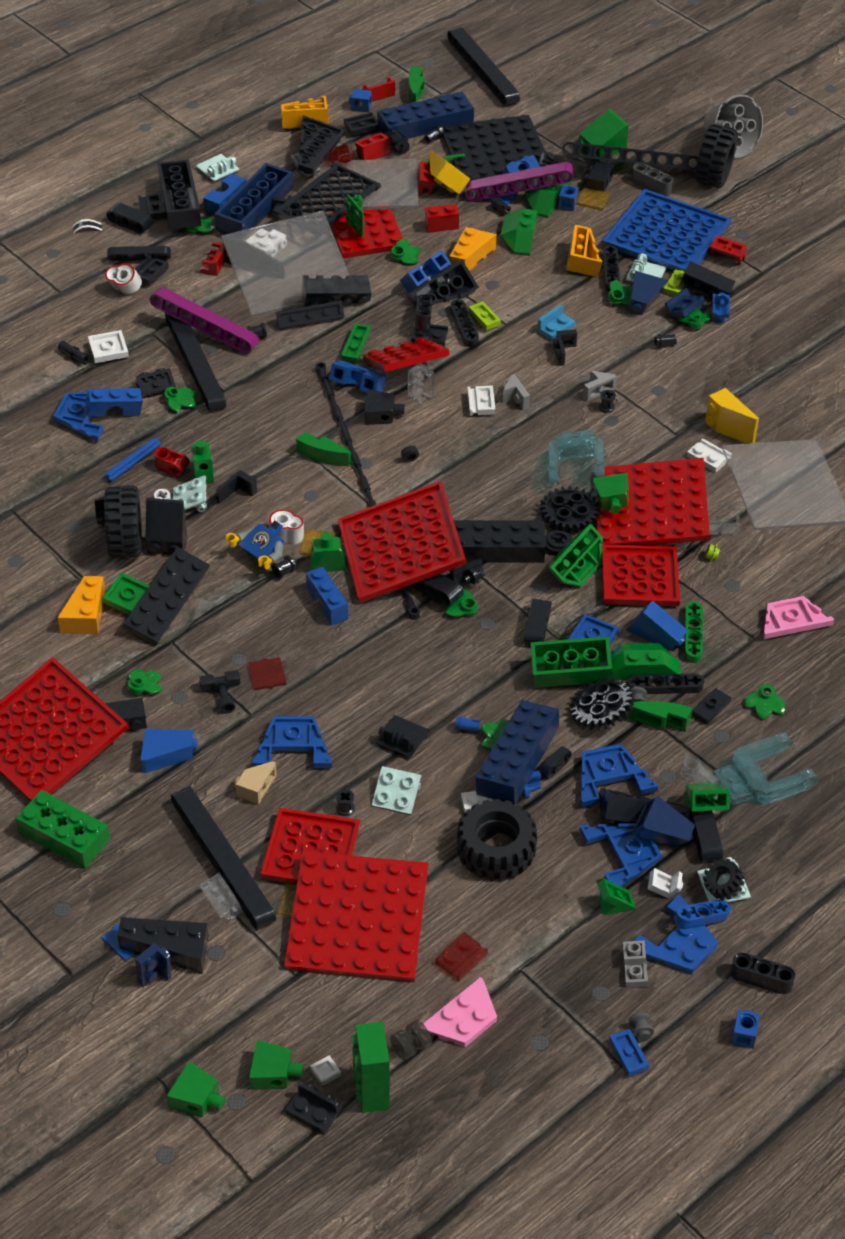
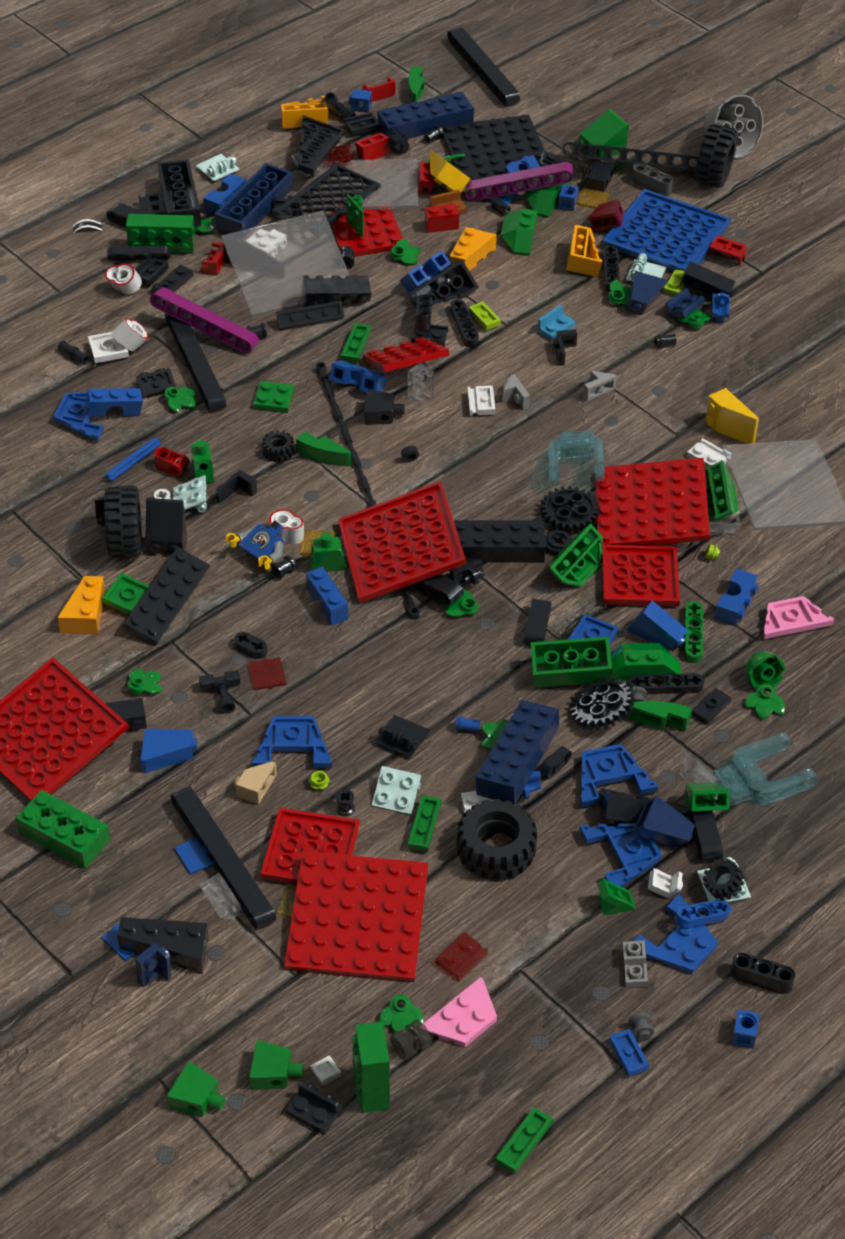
green torso [593,473,629,514] -> none
black bush [599,390,616,413] -> none
none -> white piece [112,318,149,351]
none -> green brick [126,214,196,254]
none -> black plate [152,265,194,293]
none -> blue piece [174,838,214,875]
none -> black beam [234,632,267,659]
none -> green plate [253,381,295,413]
none -> black tyre [262,430,295,463]
none -> lime plate [309,771,329,790]
none -> black bar [324,92,356,119]
none -> black wheel [338,246,355,269]
none -> green plate [380,994,424,1038]
none -> green plate [408,795,442,853]
none -> dark orange bracket [430,190,467,215]
none -> green plate [496,1107,553,1174]
none -> dark red torso [588,200,624,232]
none -> green wedge [705,460,739,521]
none -> blue arch [714,568,759,626]
none -> green cylinder [745,651,786,689]

